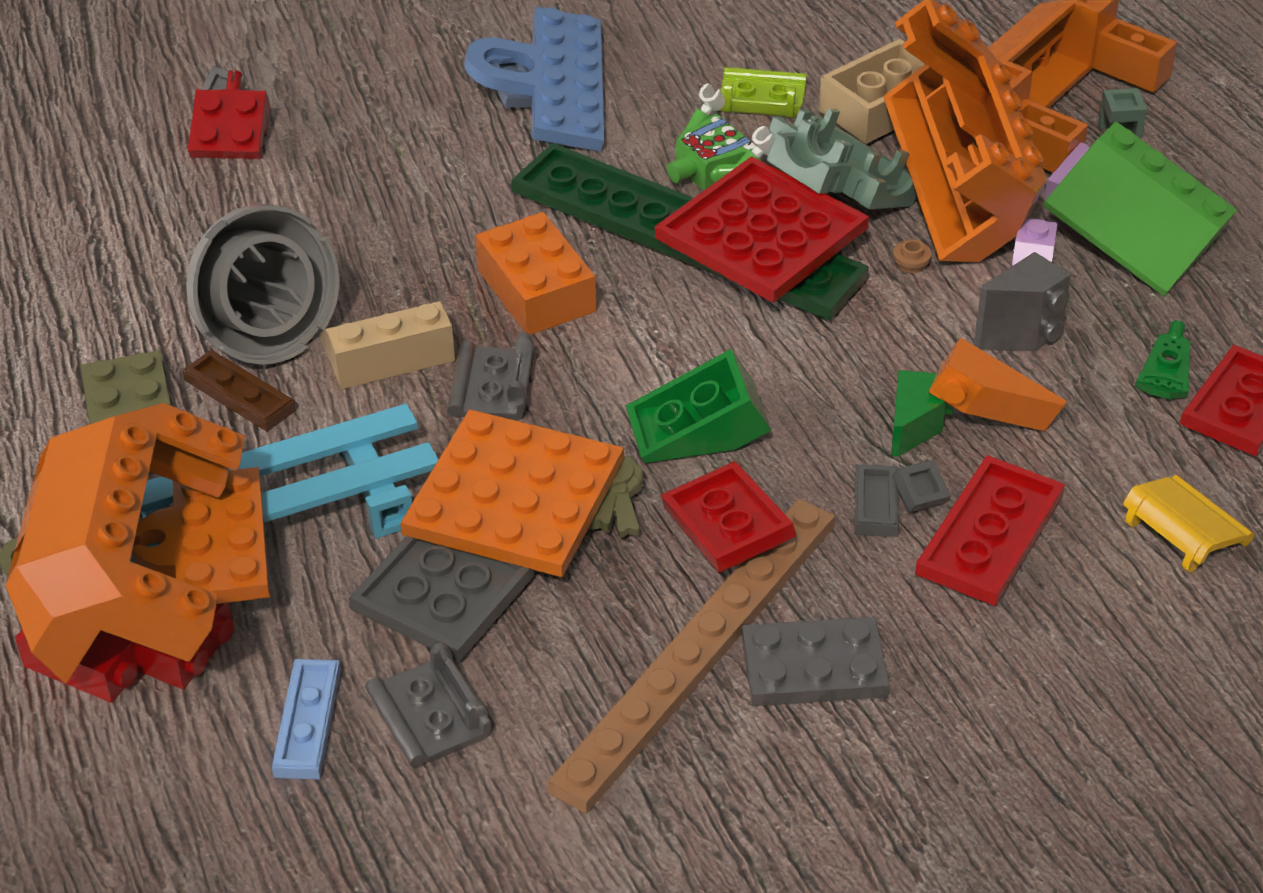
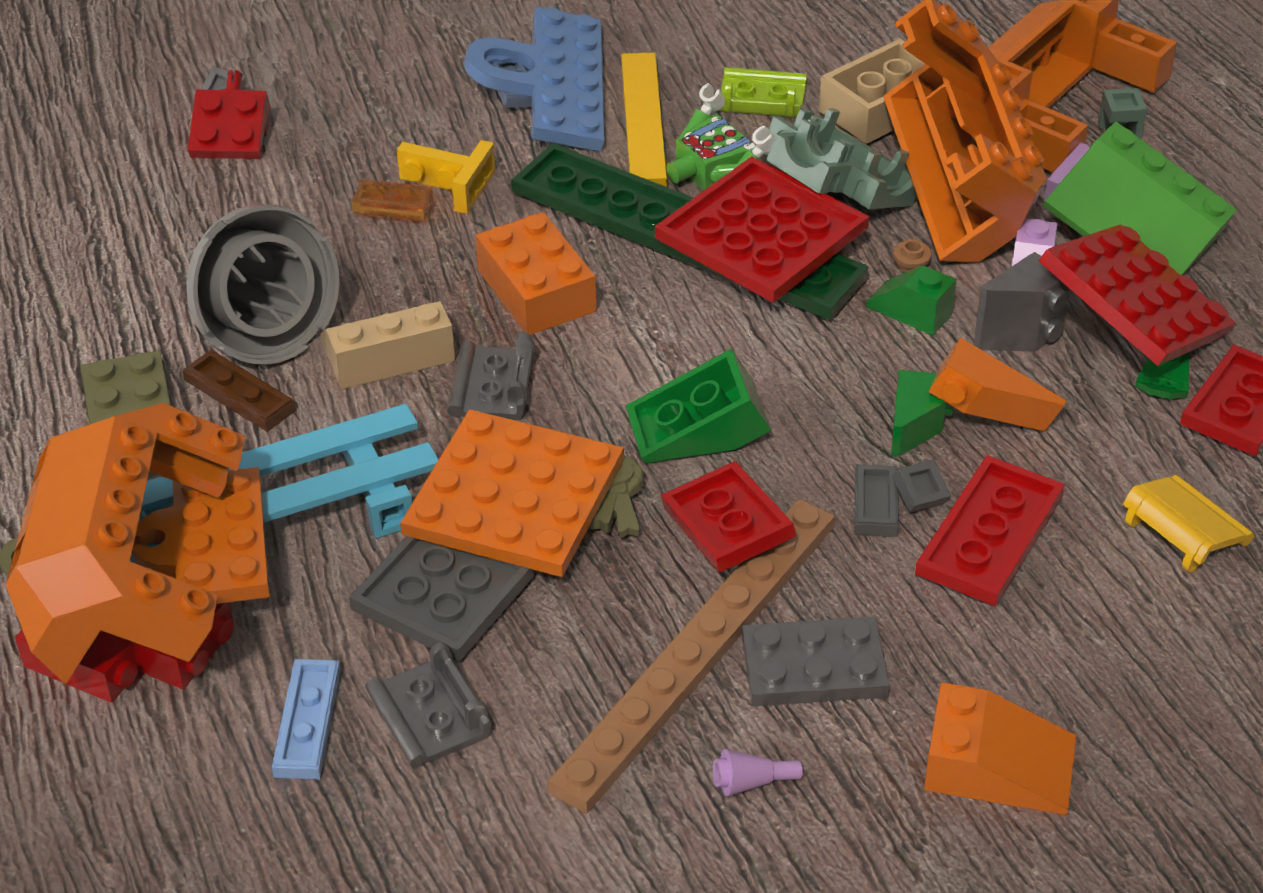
none -> clear orange plate [352,179,433,221]
none -> yellow bracket [397,140,496,214]
none -> yellow tile [621,52,667,187]
none -> lavender cone [713,749,803,797]
none -> green slope [866,265,957,336]
none -> orange slope [924,682,1076,815]
none -> red plate [1039,224,1236,366]

